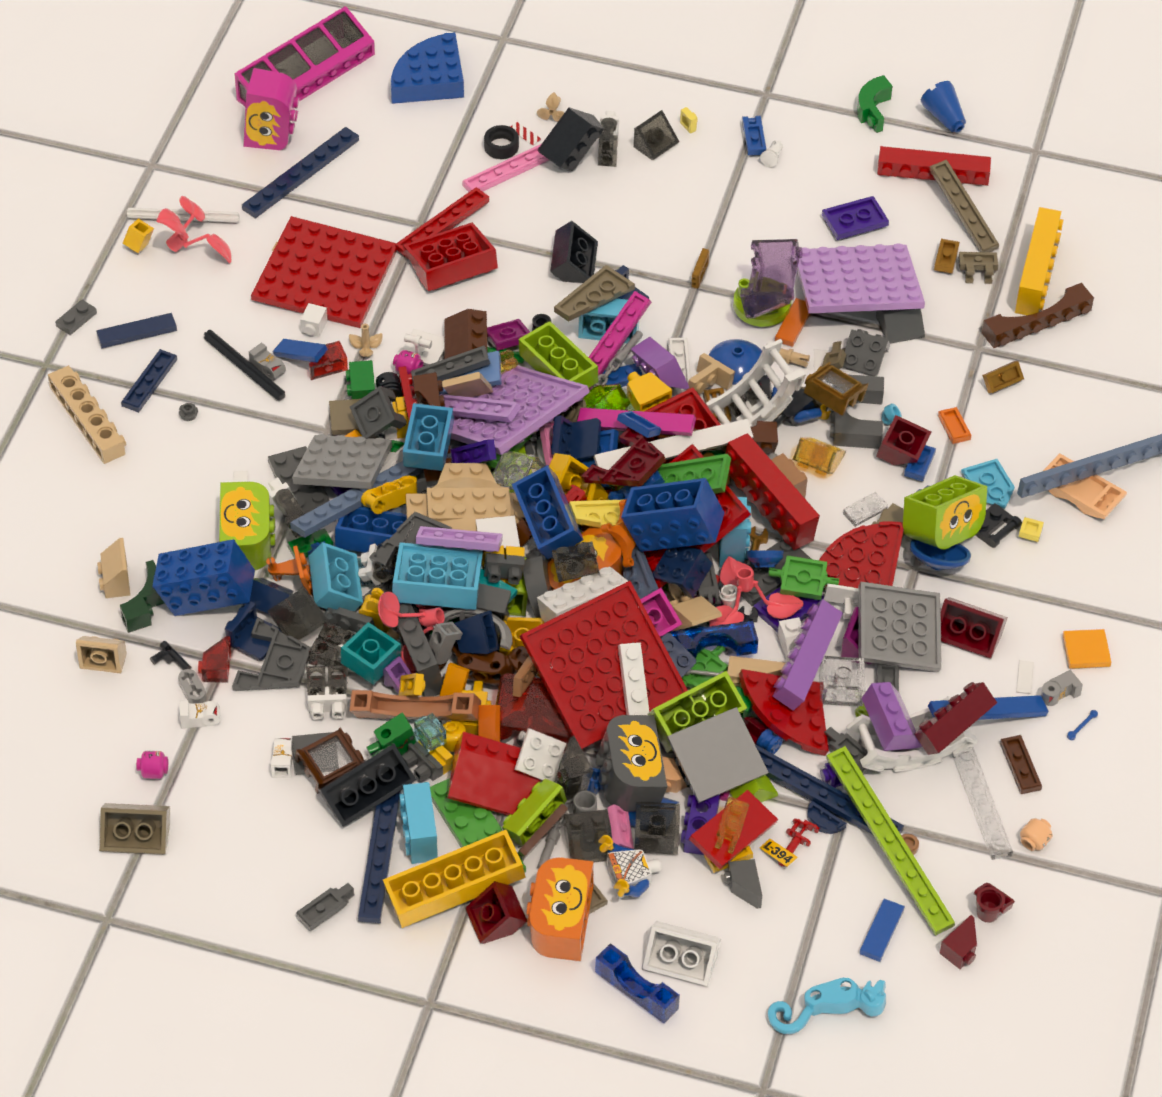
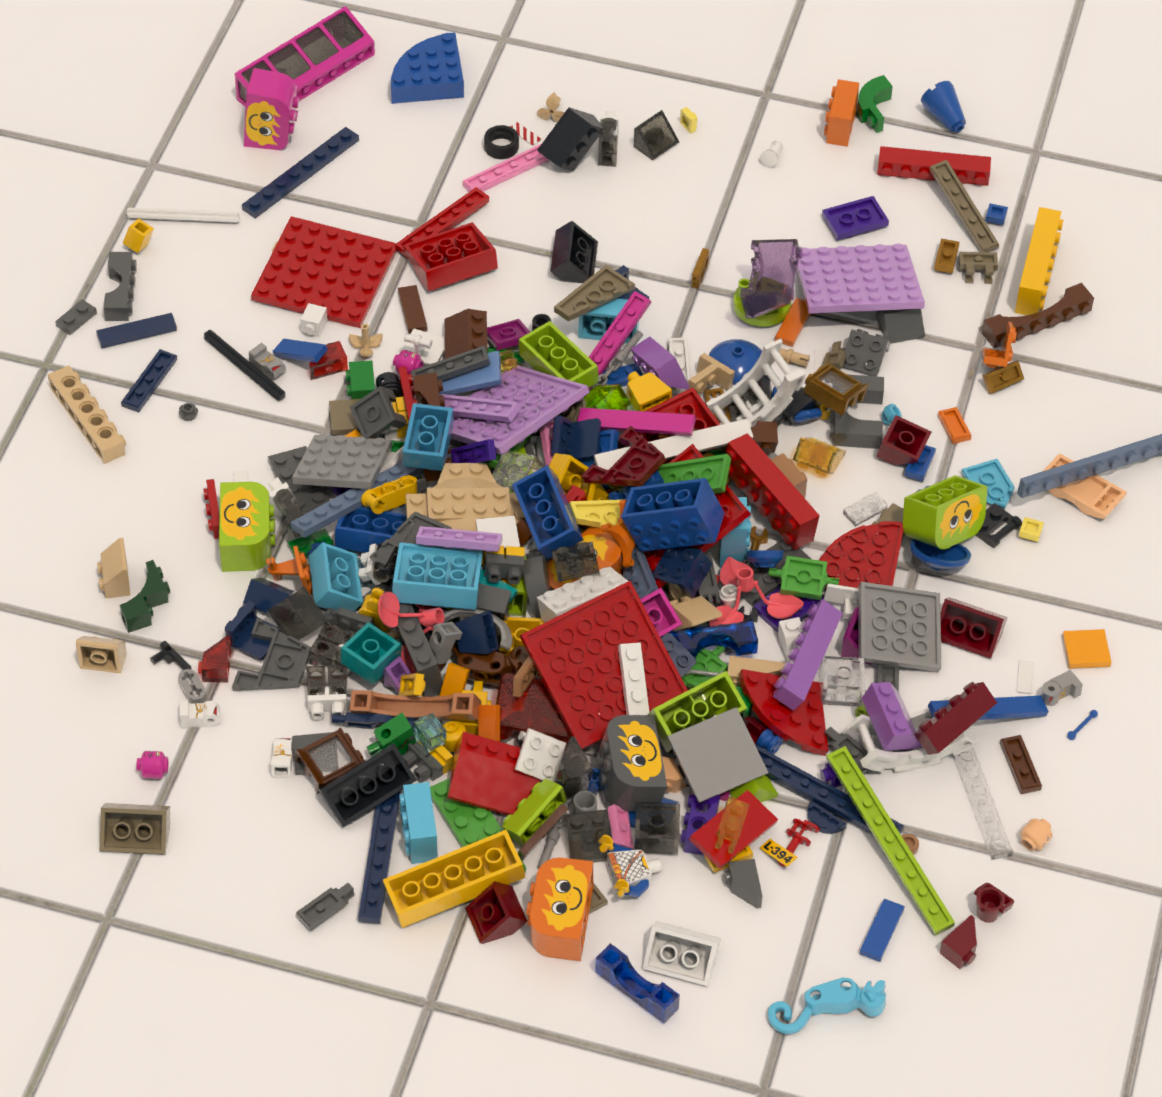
blue brick [153,539,255,616] -> none
coral plant [157,196,231,264] -> none
tan tile [442,372,493,397] -> none
blue tile [617,411,661,438] -> none
blue plate [742,116,766,155] -> none
none -> dark grey arch [104,252,137,321]
none -> red plate [203,479,220,539]
none -> dark blue piece [332,713,428,732]
none -> reddish brown tile [398,285,427,334]
none -> orange brick [824,79,860,147]
none -> orange bracket [982,322,1017,368]
none -> blue plate [985,203,1008,225]

